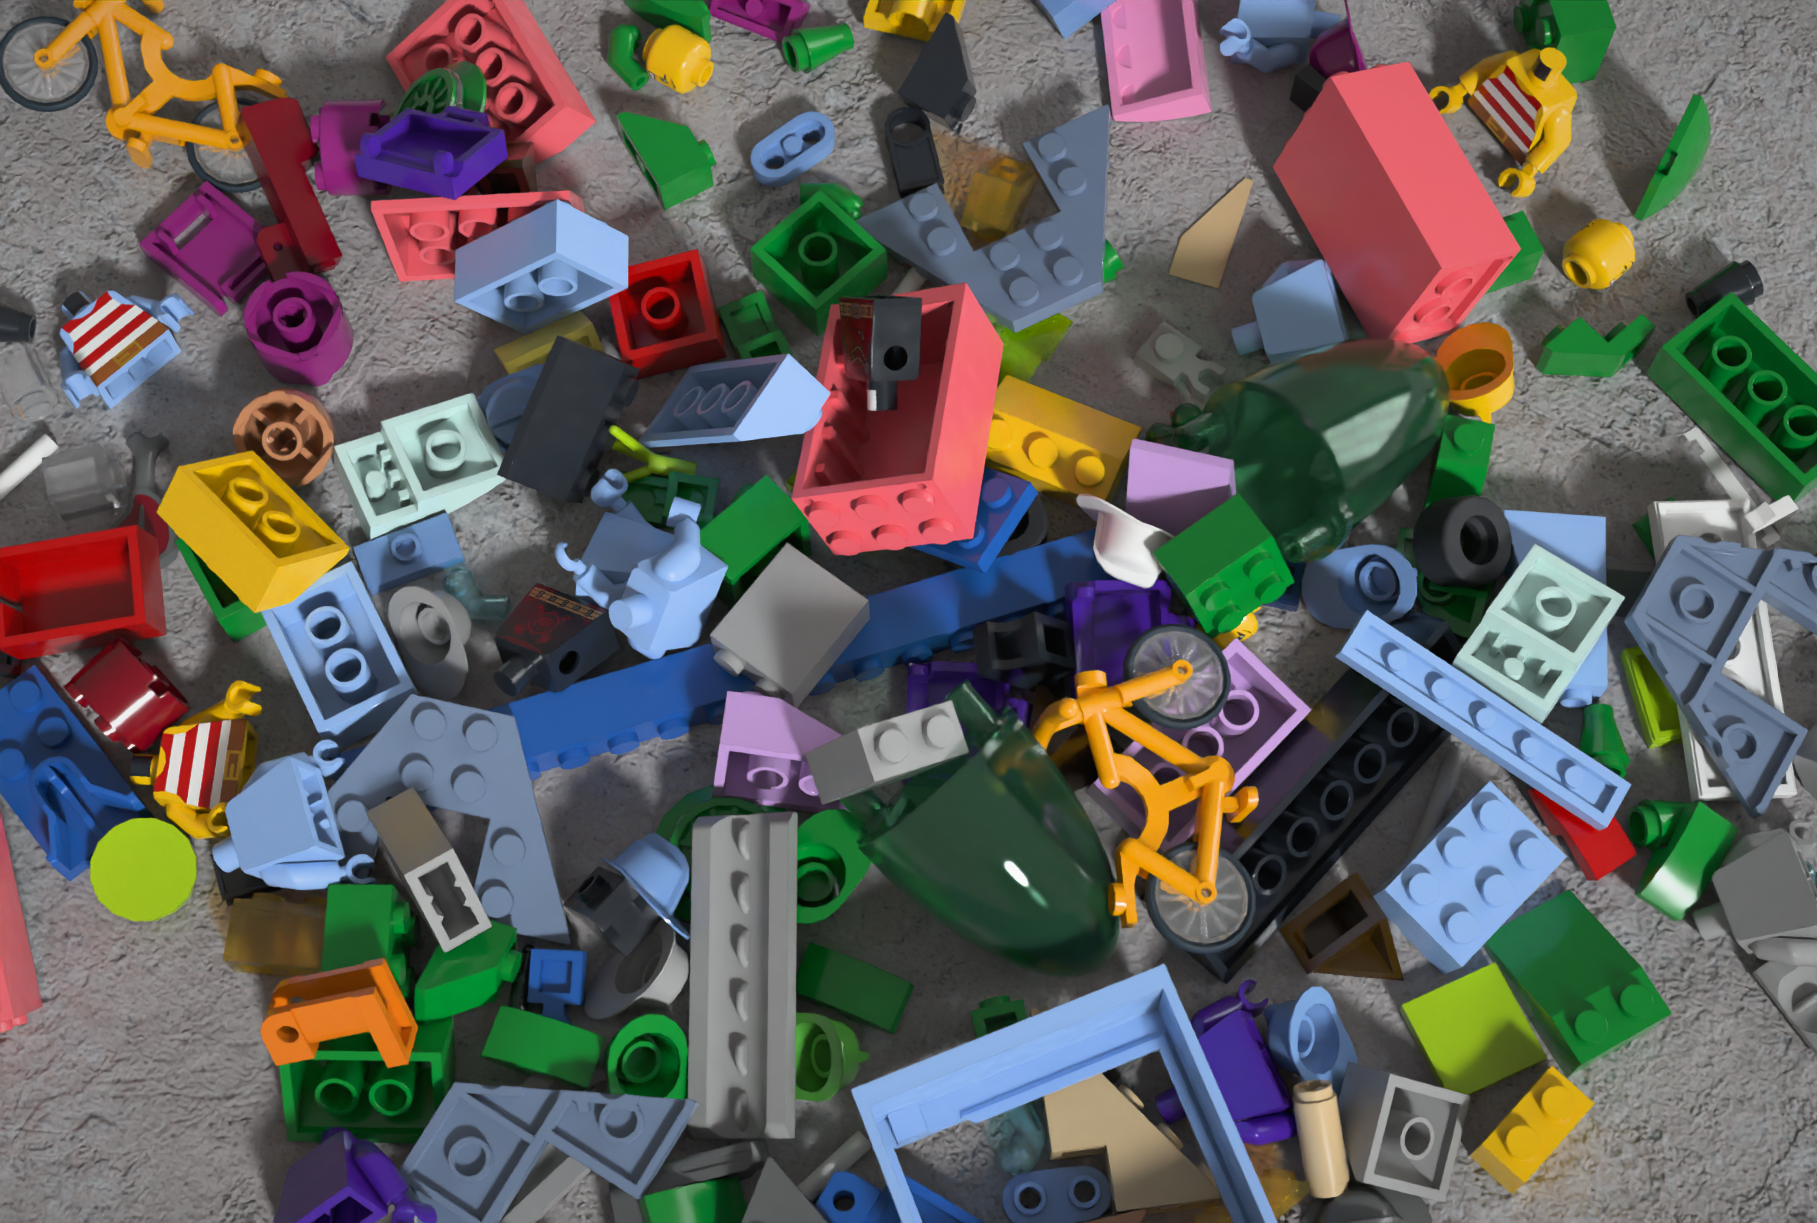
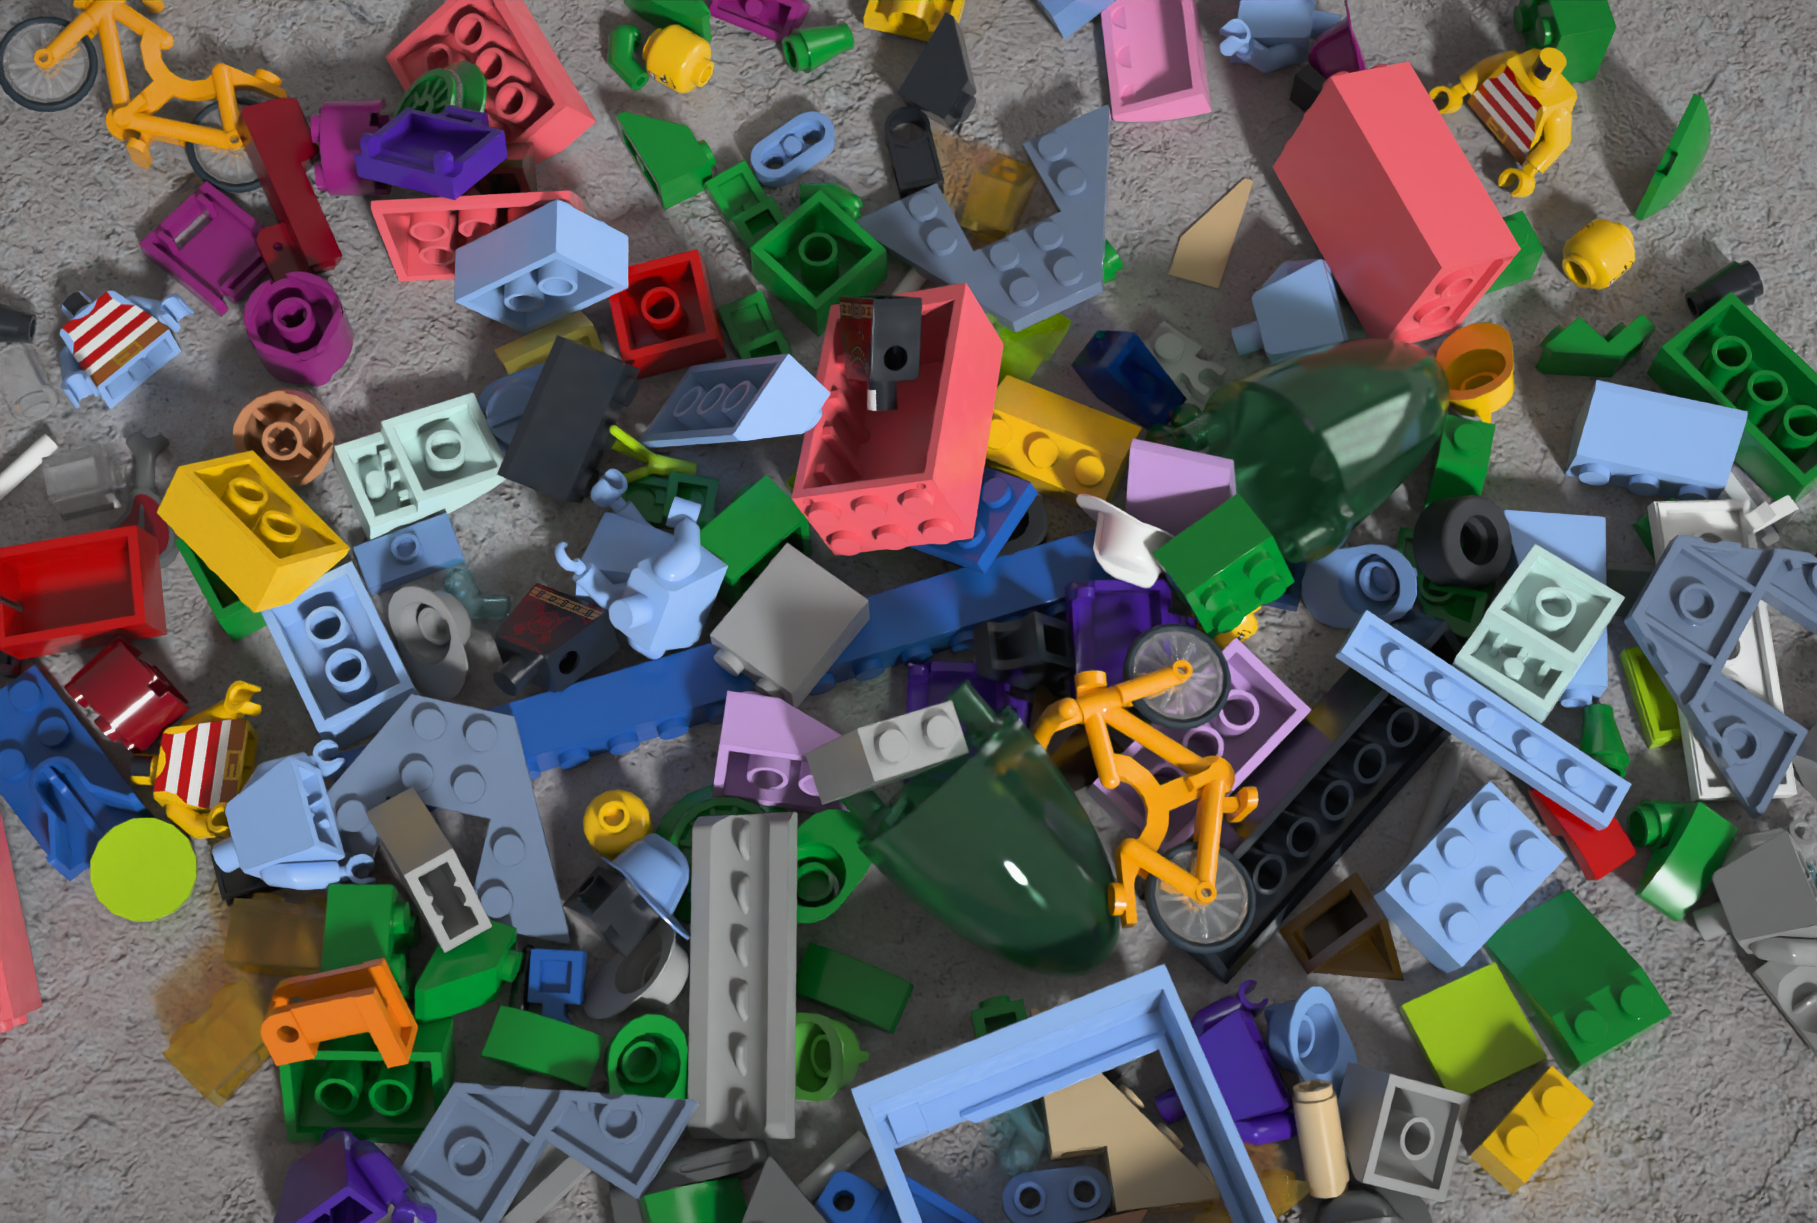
none -> clear yellow brick [162,976,271,1108]
none -> yellow head [582,789,654,861]
none -> green slope [703,160,785,255]
none -> clear blue slope [1071,330,1187,430]
none -> light blue slope [1565,380,1748,501]

